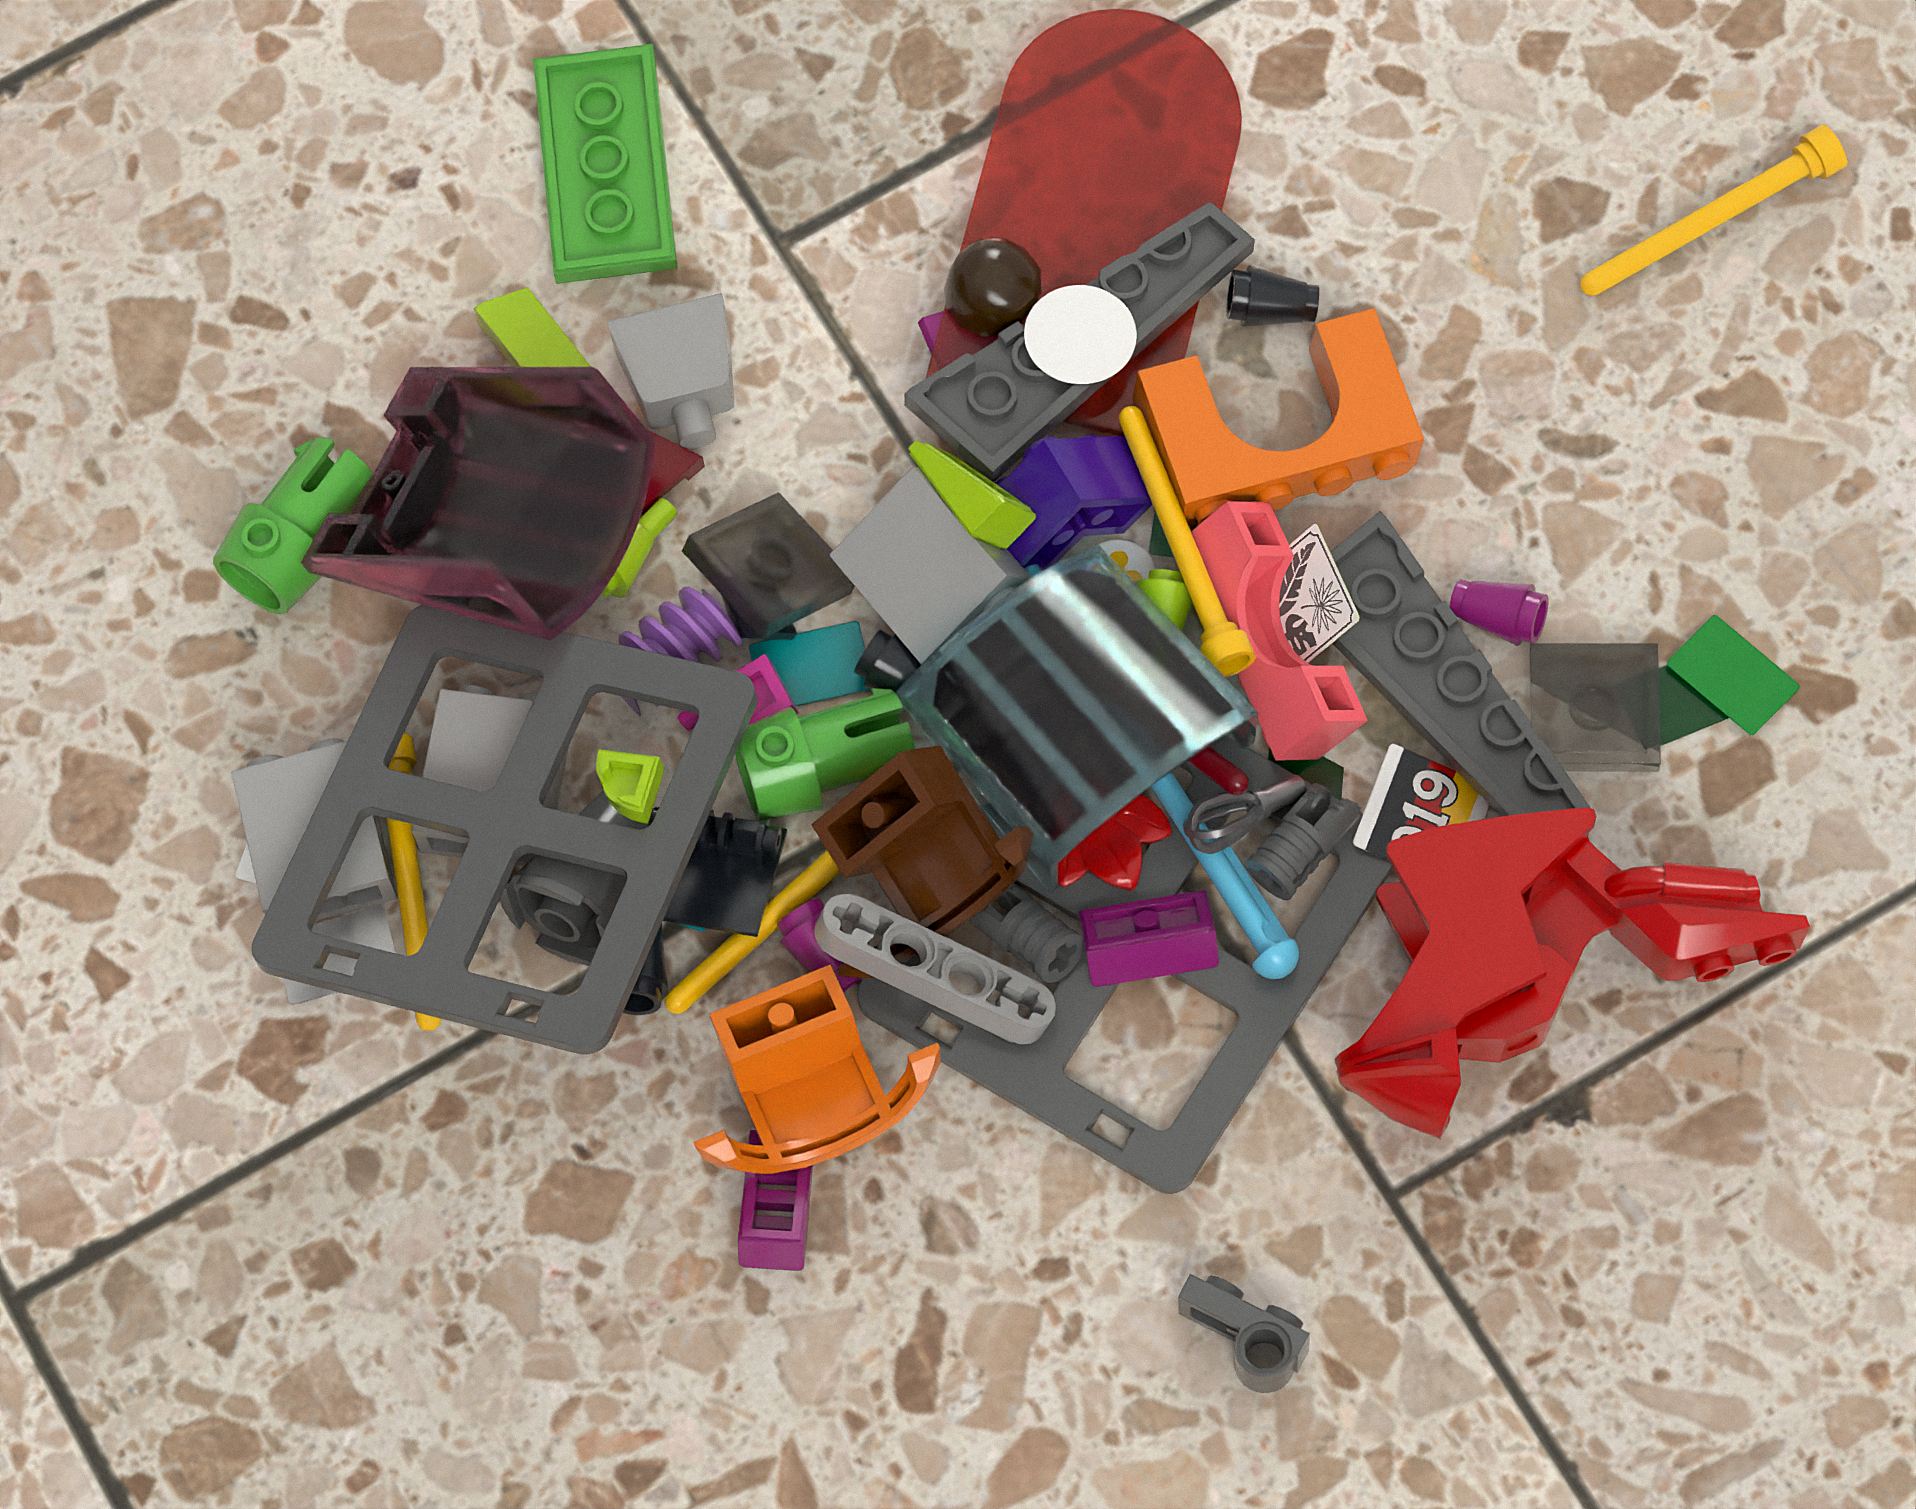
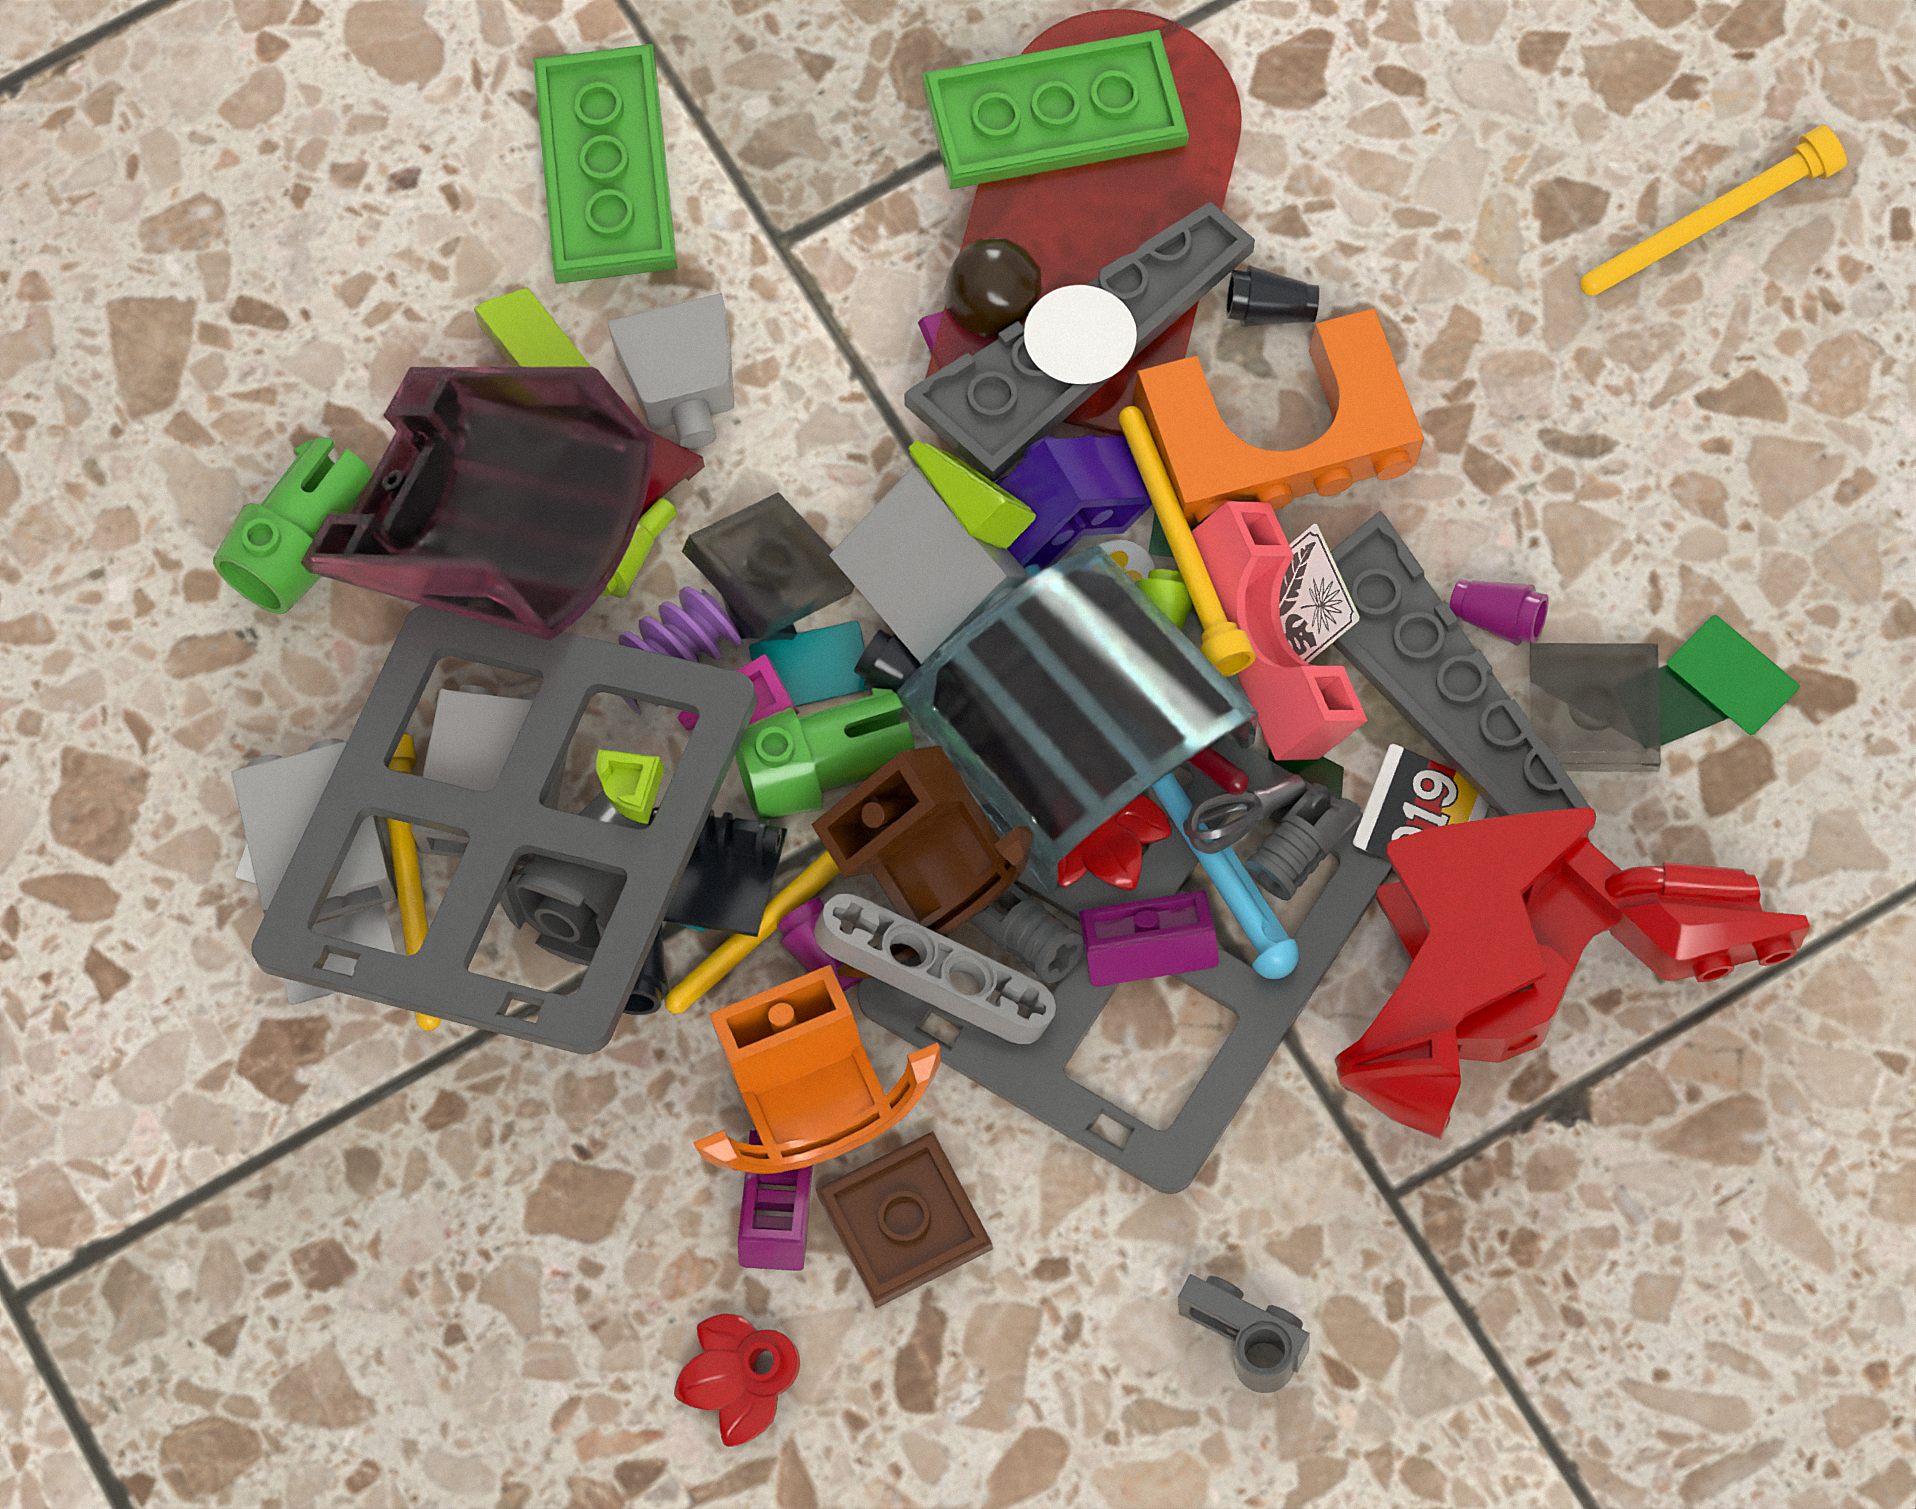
none -> red plate [674,1313,800,1447]
none -> reddish brown tile [816,1131,993,1308]
none -> bright green tile [922,30,1189,190]

